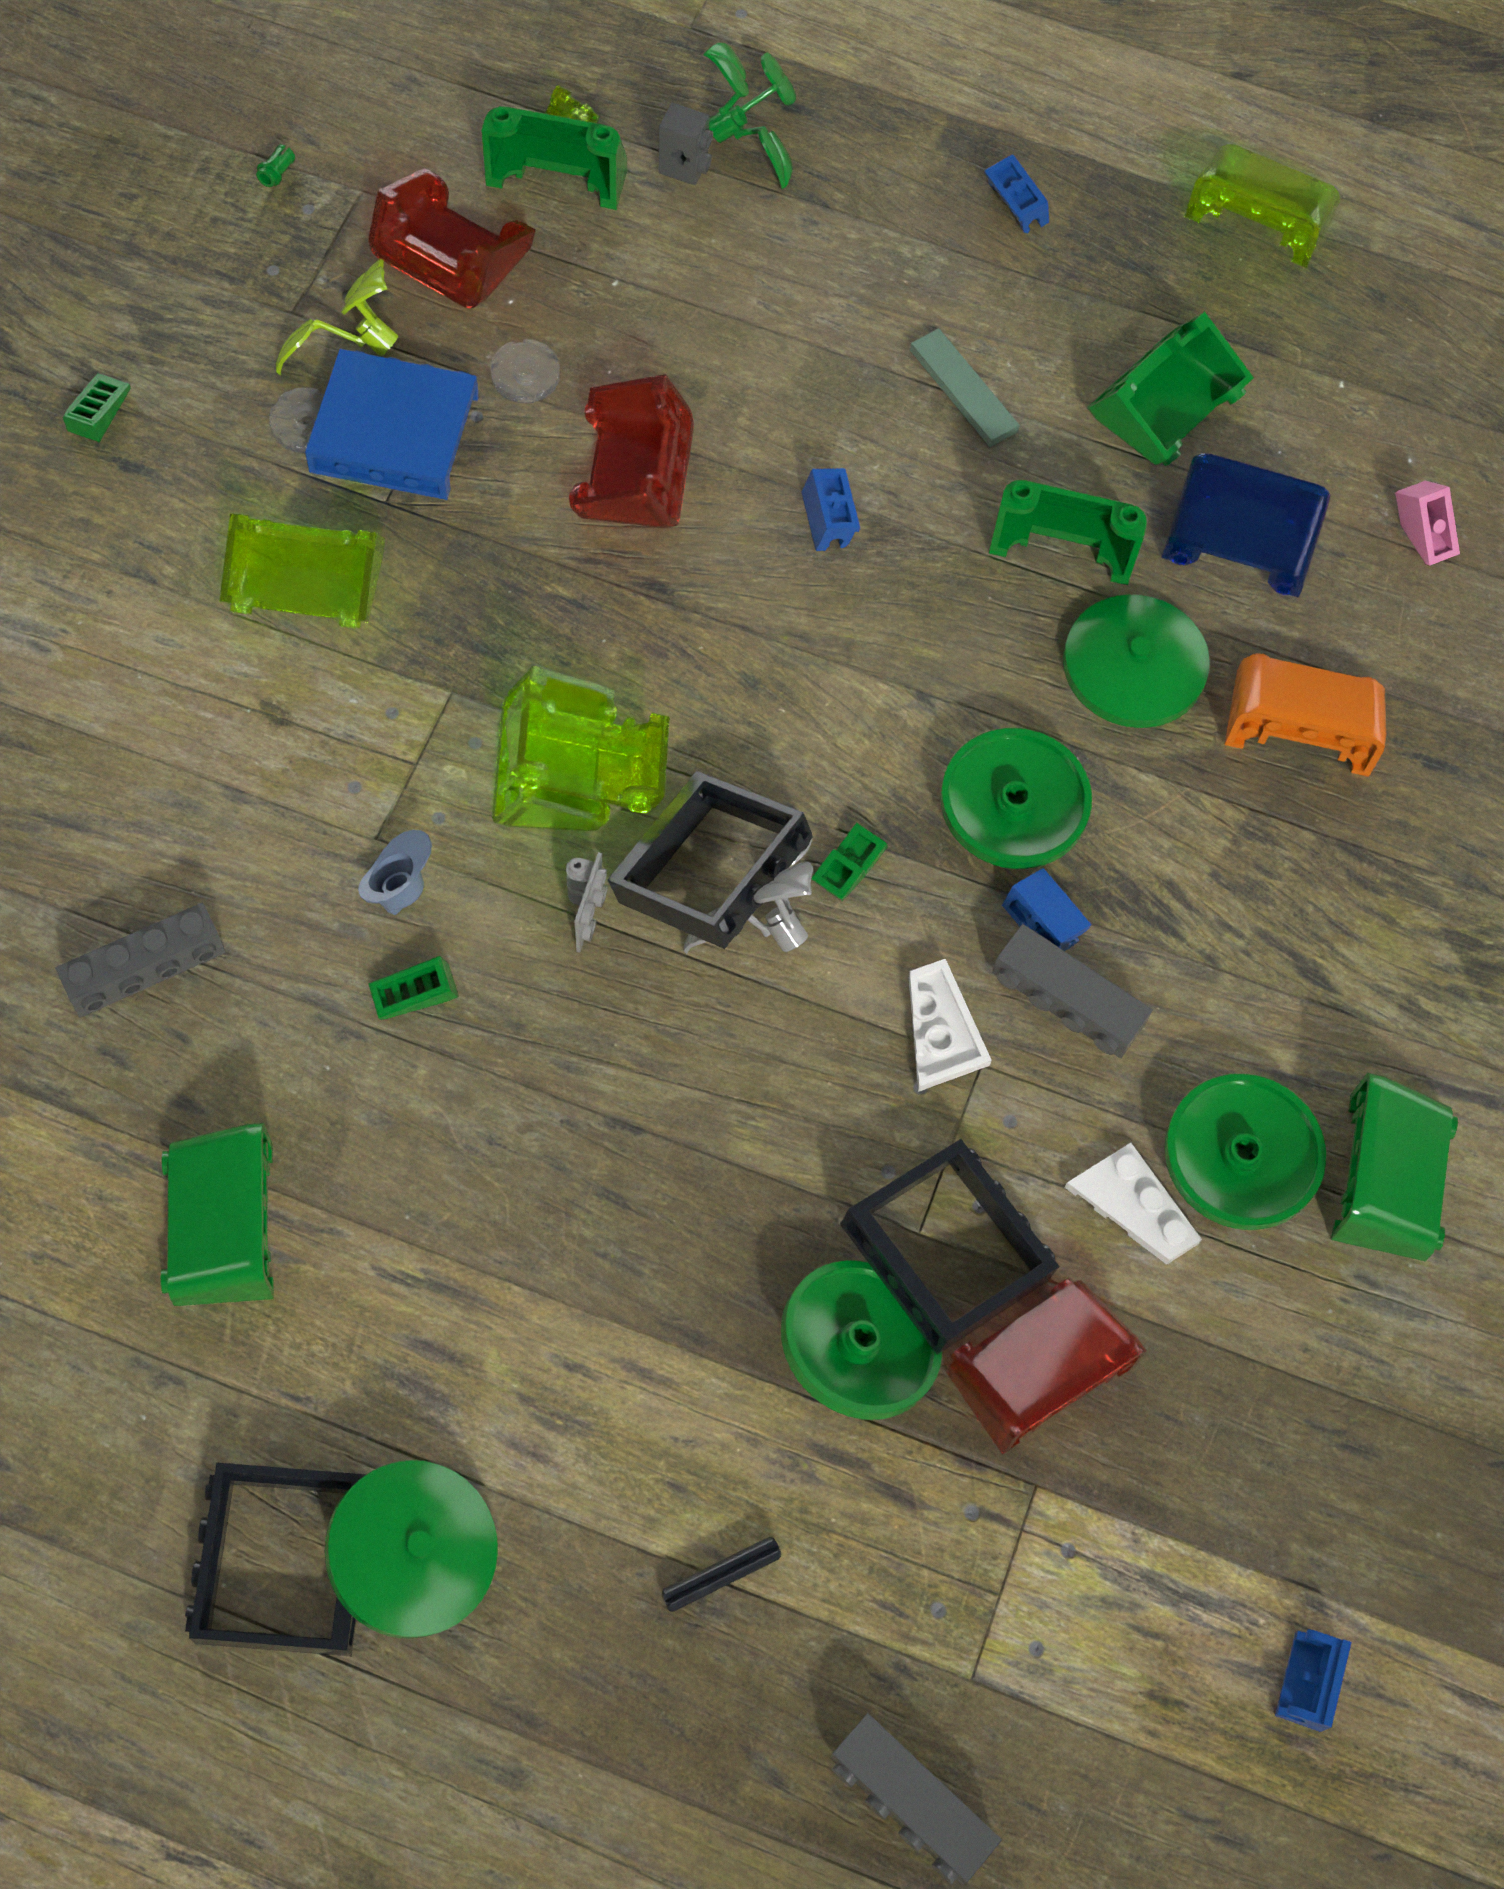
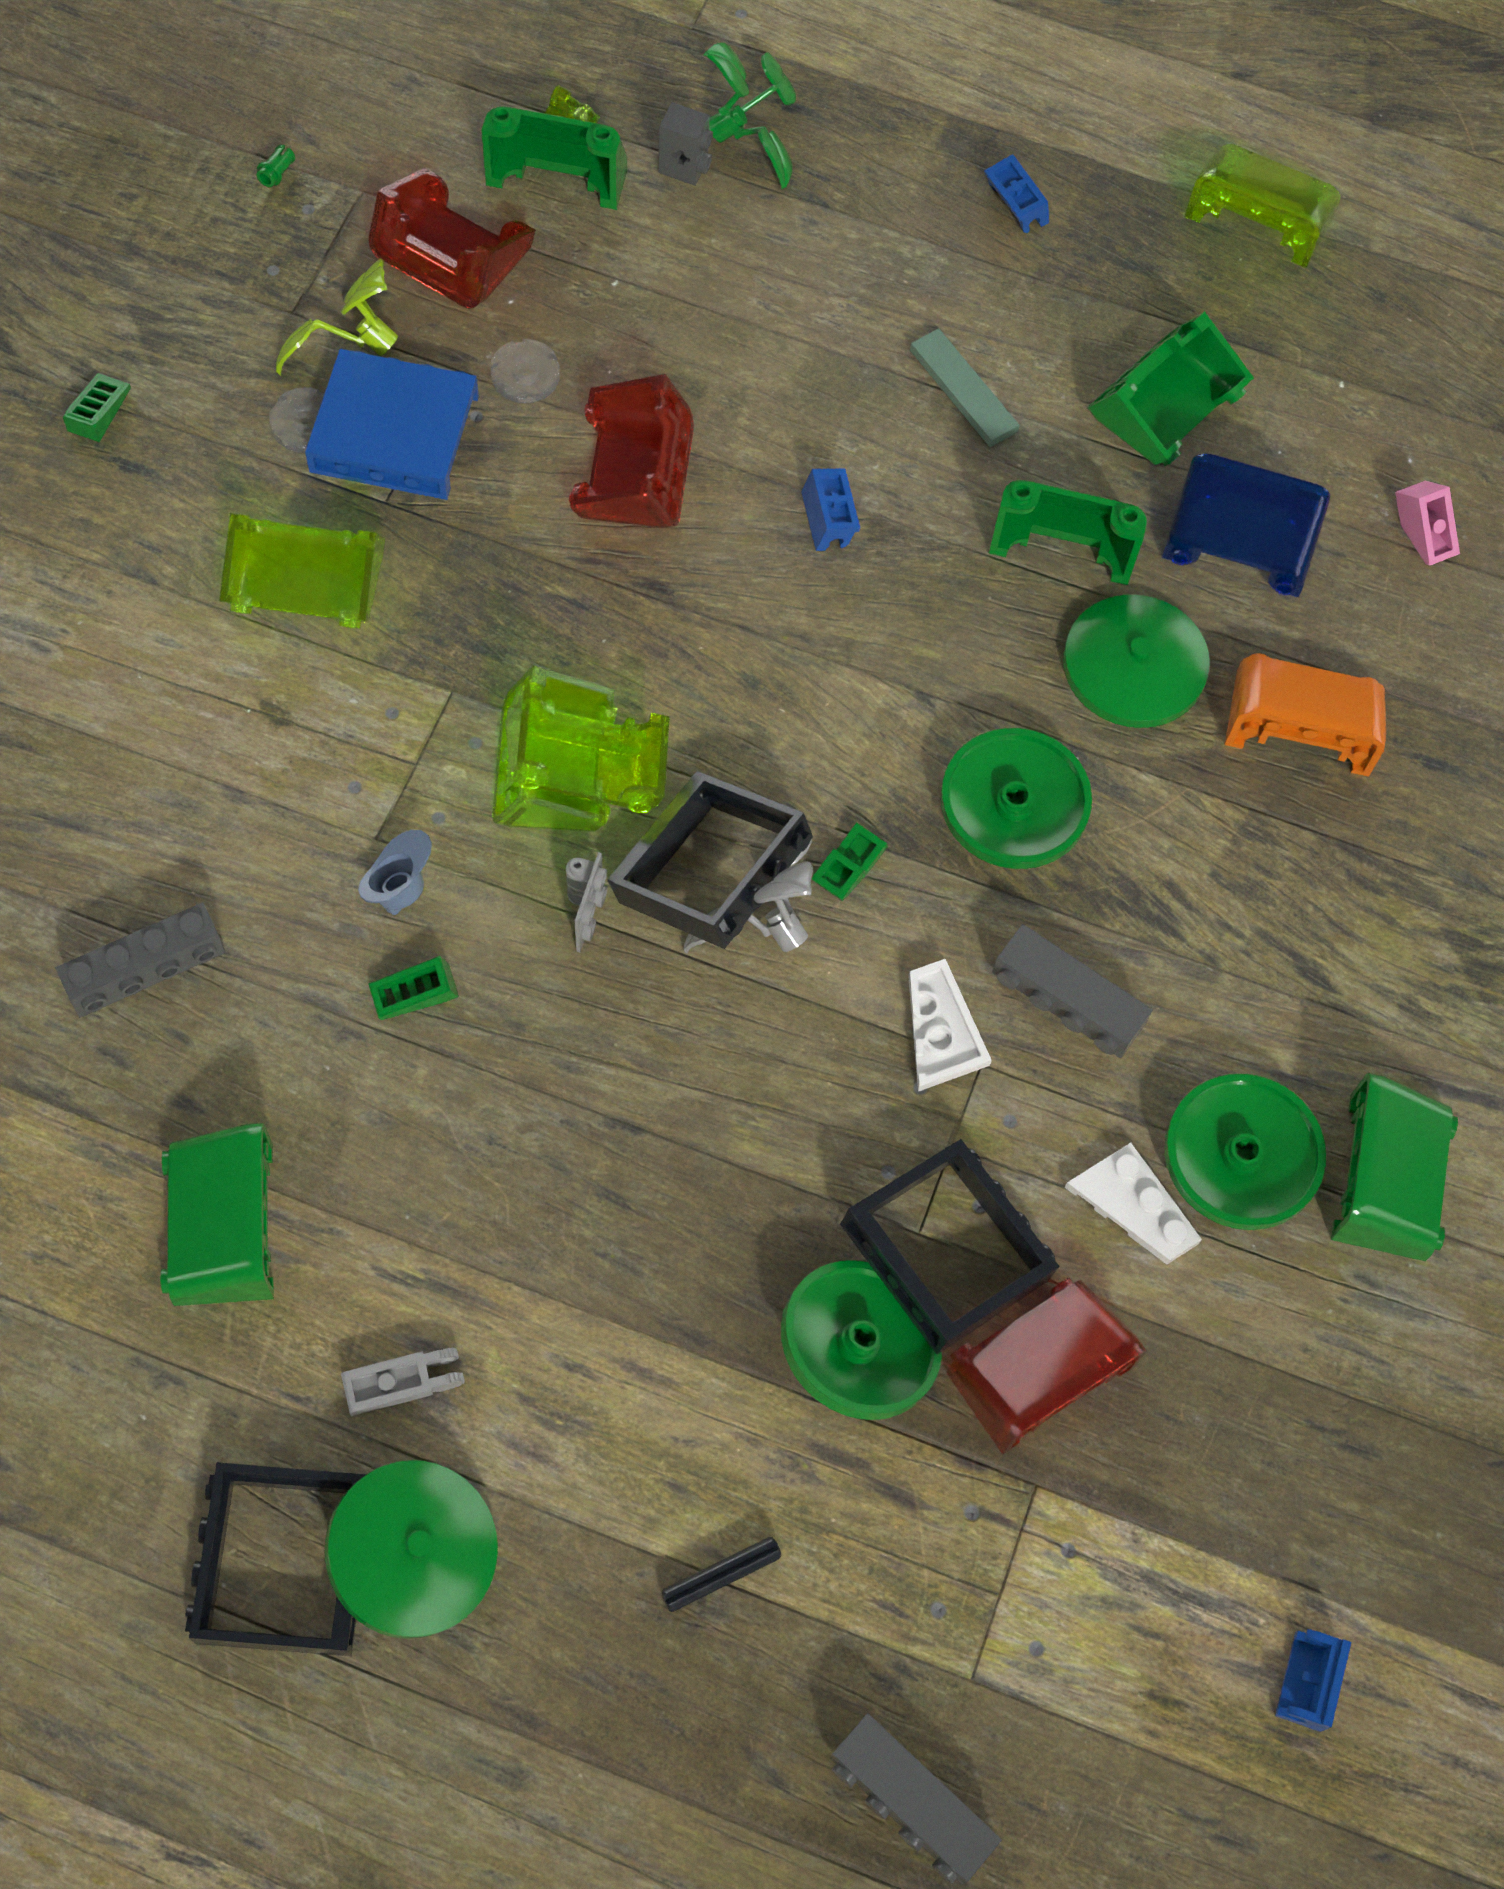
blue hinge [1002,868,1092,951] -> none
none -> light grey hinge [341,1347,465,1417]

